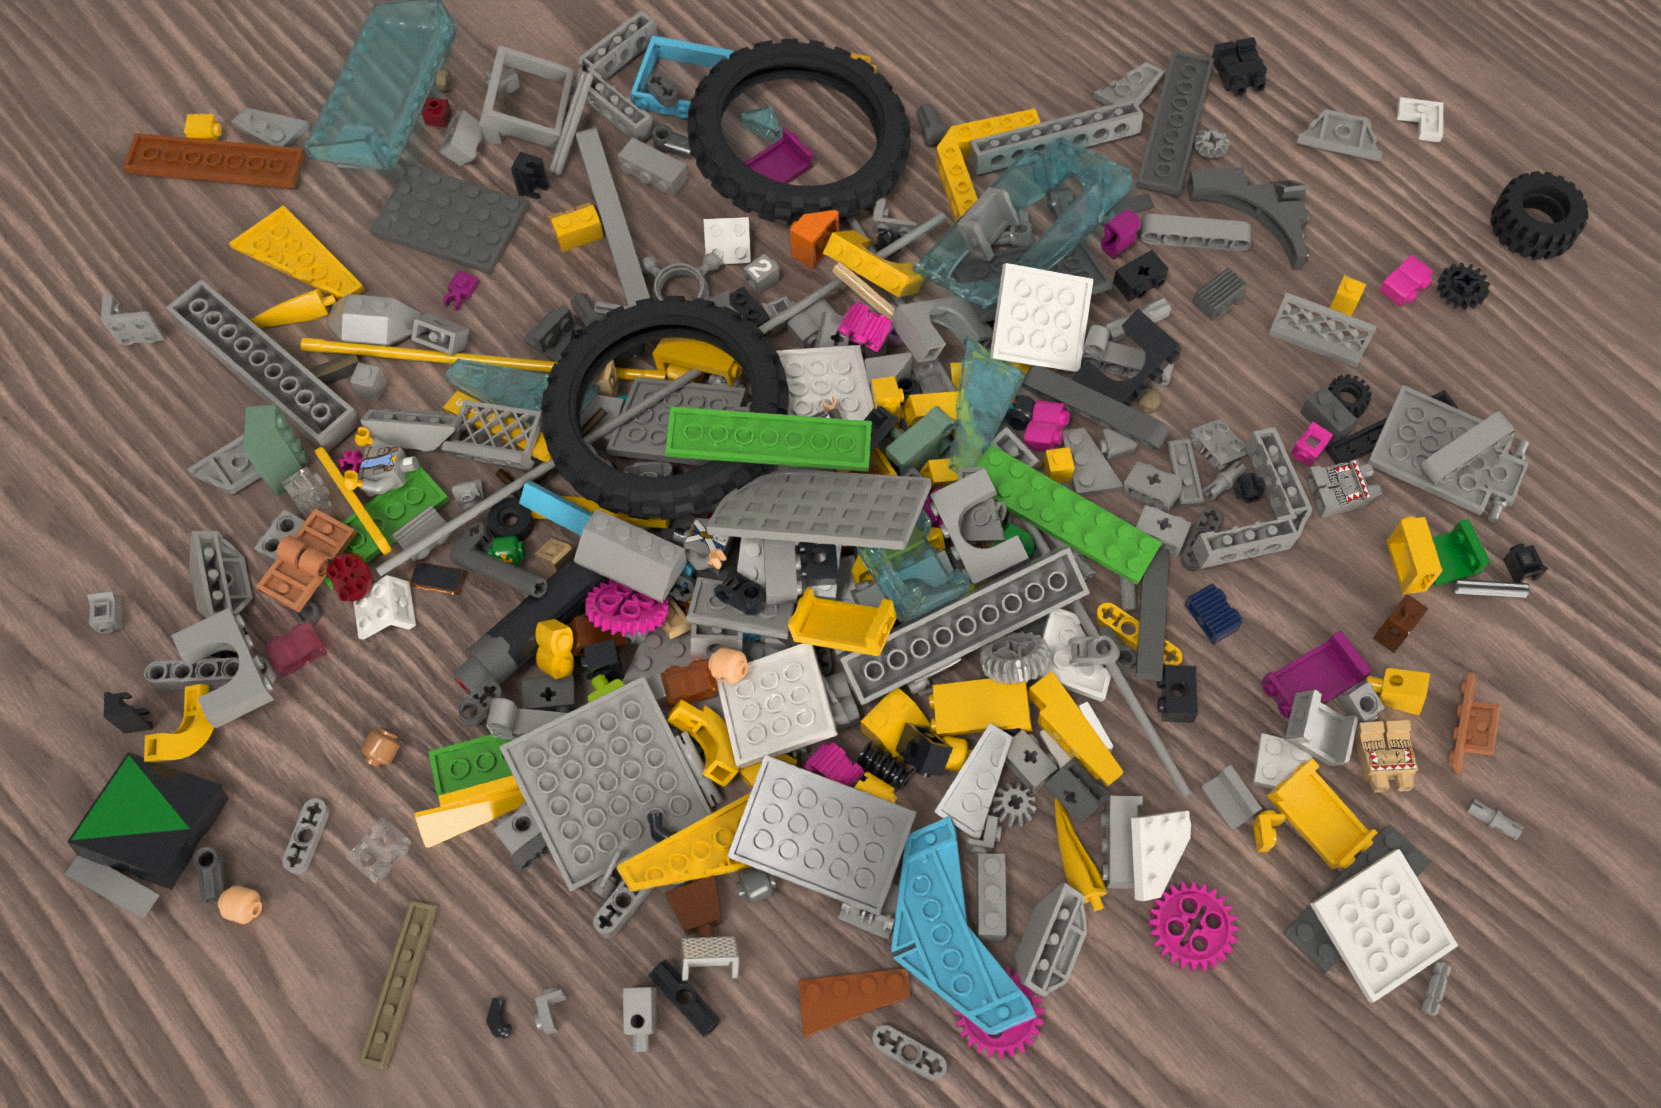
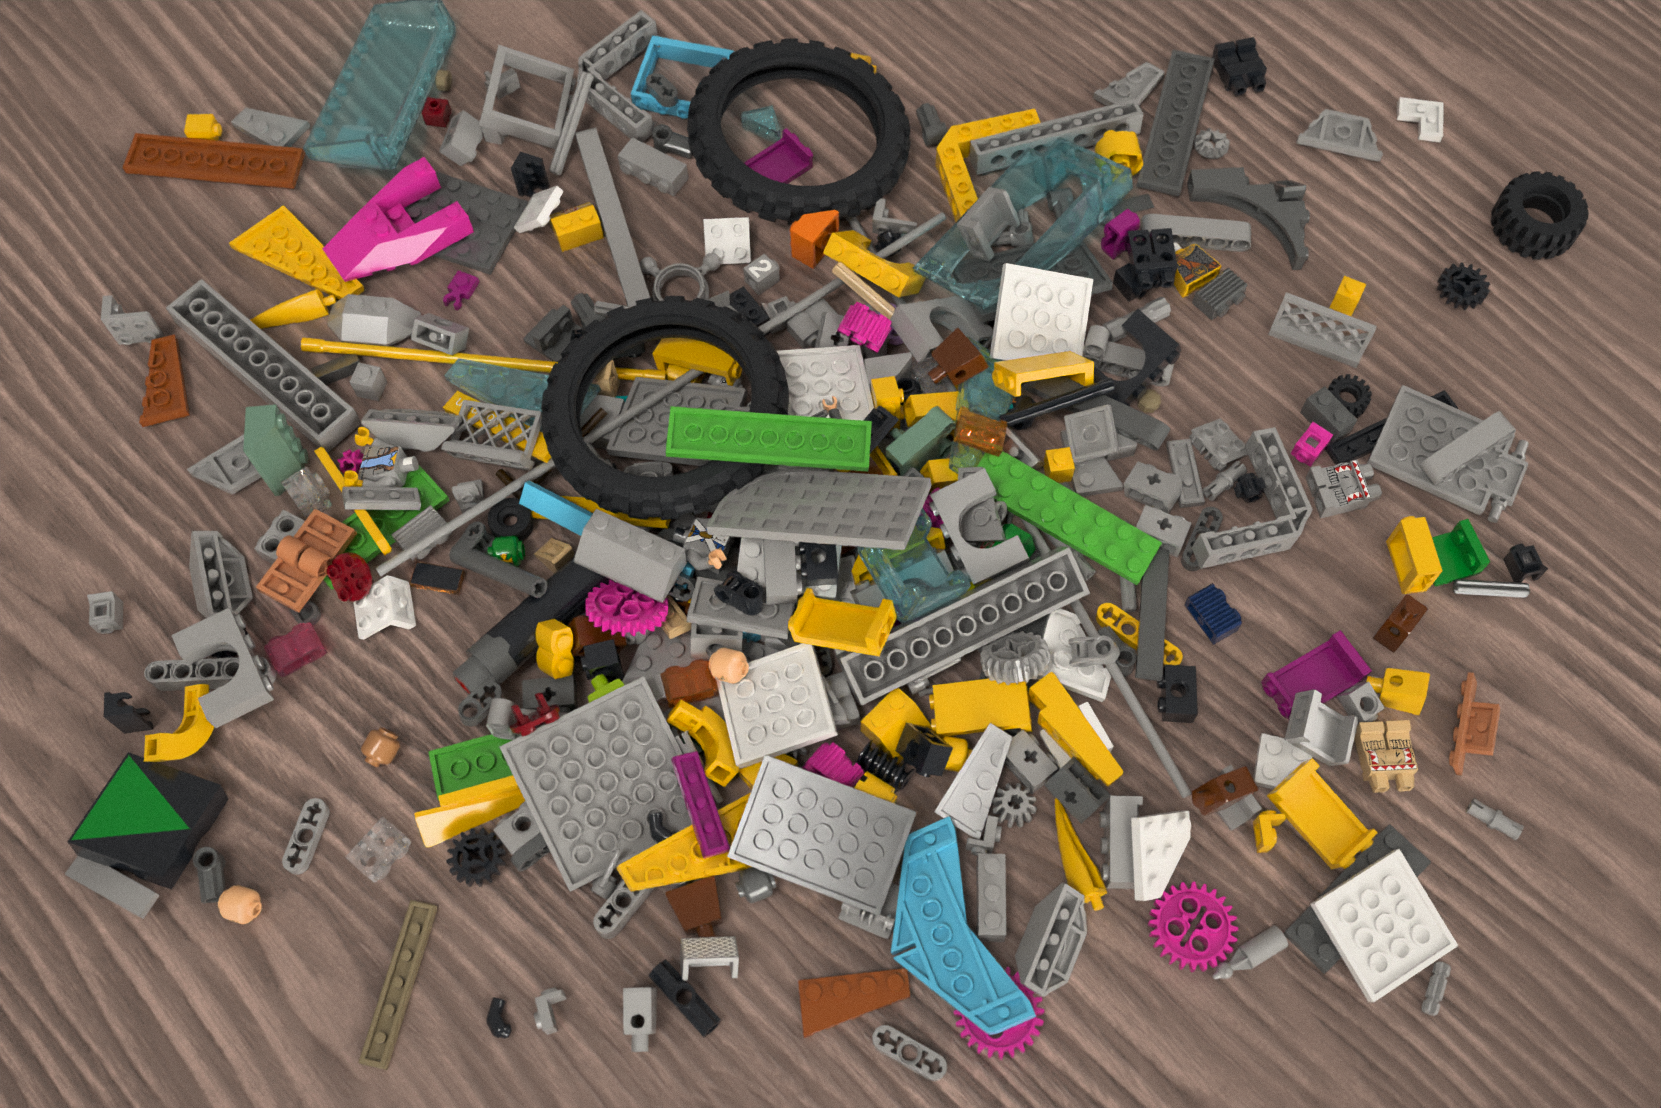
dark pink brick [1024,400,1070,451] -> none
dark pink brick [1379,255,1434,307] -> none
none -> dark orange wing [139,334,190,427]
none -> dark pink wedge [323,157,474,282]
none -> light grey tile [342,487,421,510]
none -> black gear [446,828,506,887]
none -> dark red plate [510,692,560,737]
none -> white plate [514,186,564,233]
none -> magenta tile [671,751,730,859]
none -> reddish brown torso [927,328,989,385]
none -> clear orange plate [953,406,1007,457]
none -> yellow panel [992,351,1094,397]
none -> black axle [999,378,1115,428]
none -> light grey tile [1064,404,1120,463]
none -> yellow brick [1095,130,1143,181]
none -> black hips [1124,228,1178,290]
none -> torso [1174,242,1221,298]
none -> reddish brown torso [1191,766,1259,816]
none -> light grey wheel [1212,925,1288,979]

